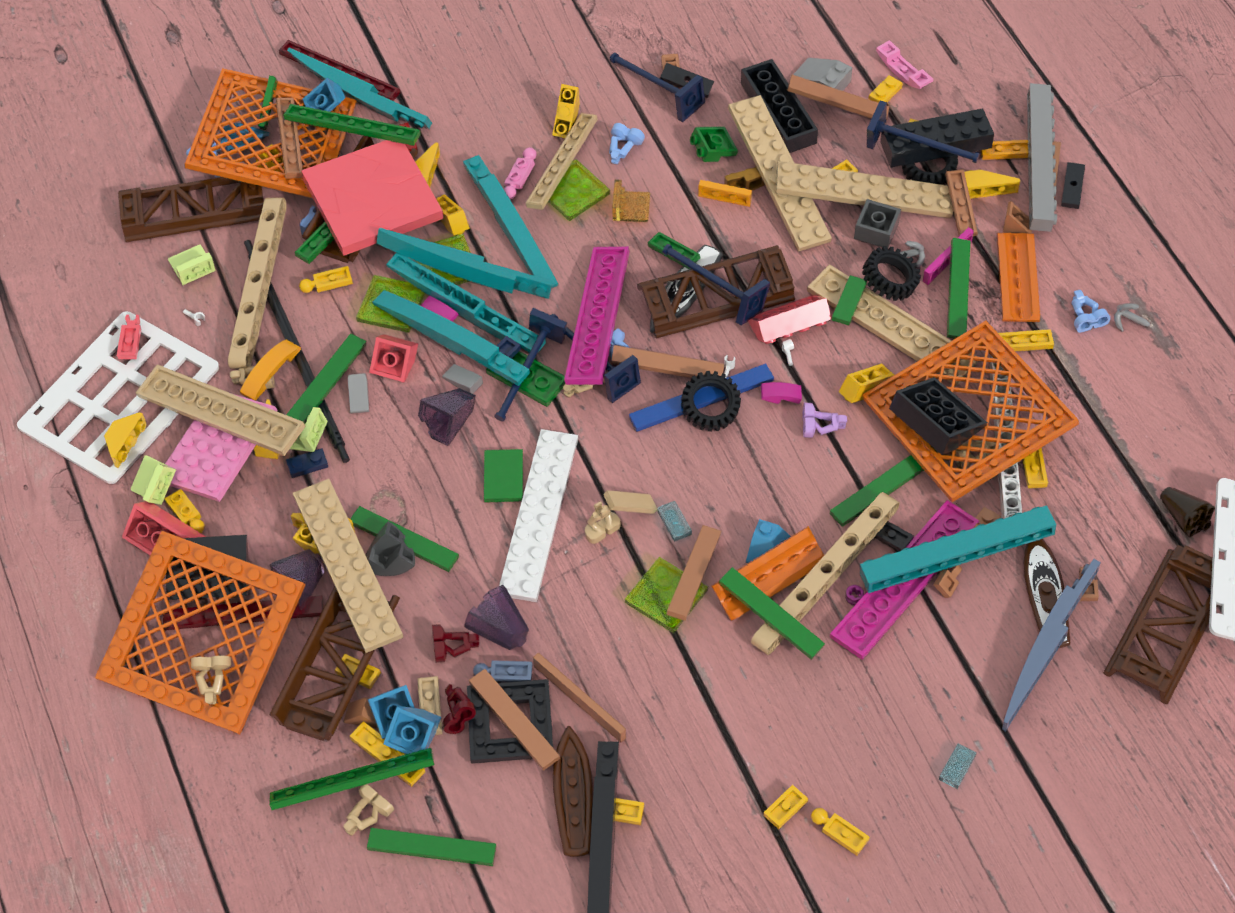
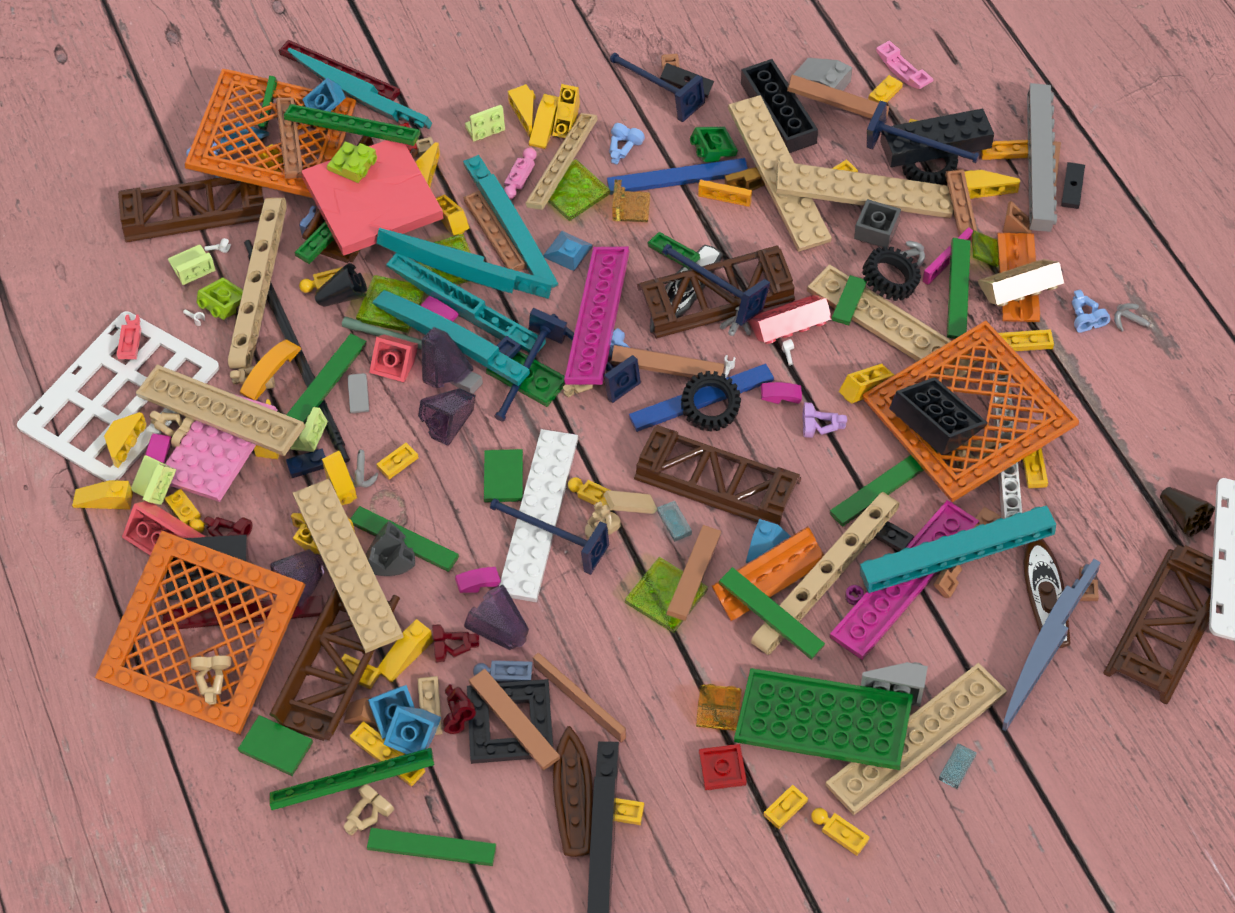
none -> yellow slope [72,480,133,510]
none -> dark pink slope [146,433,172,464]
none -> tan piece [150,411,196,448]
none -> lime plate [196,278,243,320]
none -> dark red piece [203,516,253,537]
none -> white hand [205,238,231,253]
none -> green tile [238,715,313,776]
none -> black cone [315,263,367,307]
none -> yellow slope [322,451,357,506]
none -> lime plate [327,141,377,183]
none -> sand green piece [342,316,448,357]
none -> light grey piece [349,449,378,488]
none -> yellow plate [376,443,419,480]
none -> yellow slope [377,619,433,682]
none -> tan tile [416,137,434,157]
none -> clear purple slope [422,327,474,388]
none -> dark pink slope [455,567,501,593]
none -> nougat tile [463,191,527,271]
none -> yellowish green bracket [465,105,505,142]
none -> dark blue tile [490,498,610,575]
none -> yellow slope [508,84,536,137]
none -> yellow slope [529,94,559,149]
none -> dark azure slope [543,231,593,271]
none -> yellow plate [568,477,611,506]
none -> blue tile [607,158,748,195]
none -> reddish brown piece [634,425,802,526]
none -> clear yellow bracket [696,684,742,731]
none -> red plate [699,744,747,790]
none -> light grey piece [719,307,751,336]
none -> green plate [734,668,913,770]
none -> tan plate [825,663,1007,816]
none -> light grey slope [861,662,928,707]
none -> clear neon green piece [972,230,999,267]
none -> slope [978,259,1064,306]

